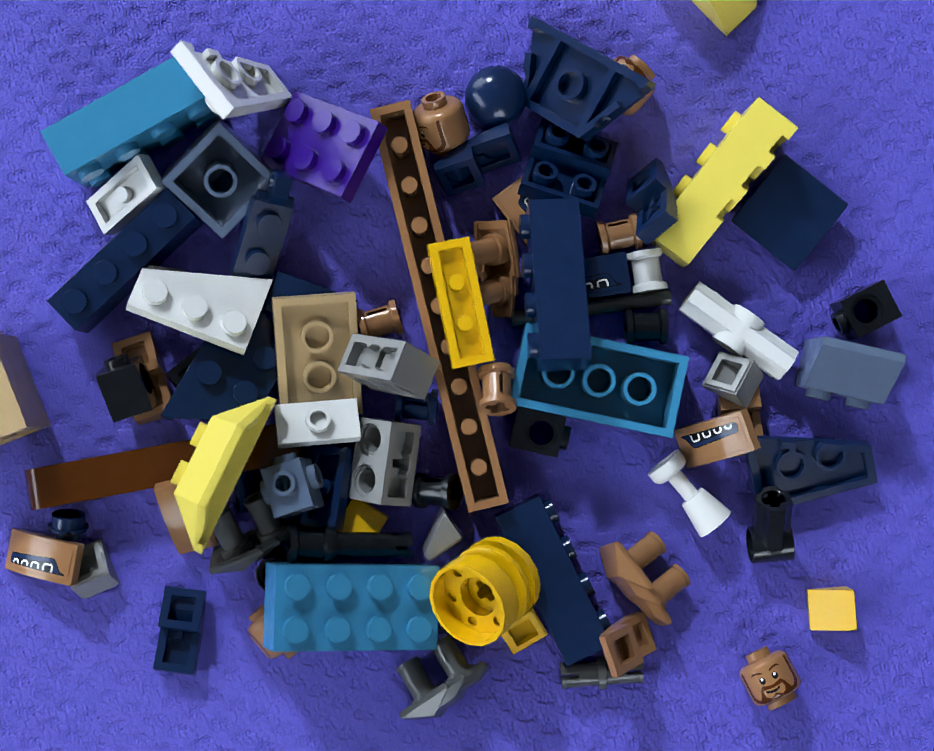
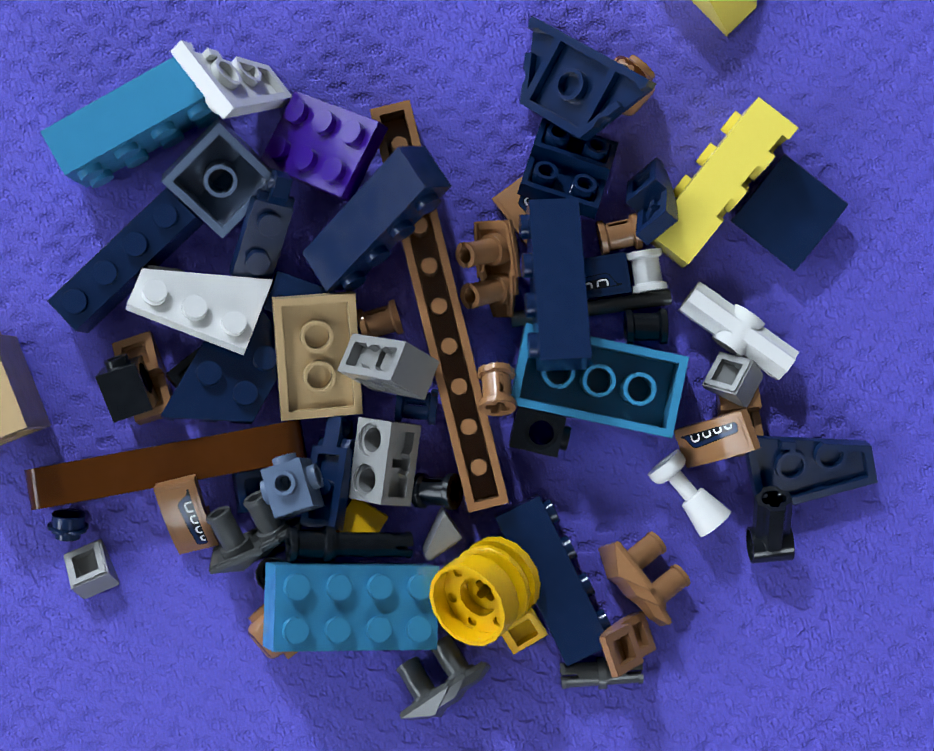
medium nougat slope [5,528,84,586] -> none
white plate [86,154,166,235] -> none
dark blue slope [153,586,207,676] -> none
light yellow wedge [170,397,277,554] -> none
white plate [274,398,361,449] -> none
medium nougat head [413,91,470,156] -> none
yellow plate [427,237,495,369] -> none
dark blue slope [434,122,521,197] -> none
dark blue hair [465,65,527,130] -> none
medium nougat head [739,646,801,711] -> none
sand blue slope [795,336,907,410] -> none
yellow slope [806,586,857,631] -> none
black brick [830,280,902,340] -> none
none -> dark blue brick [302,146,451,292]

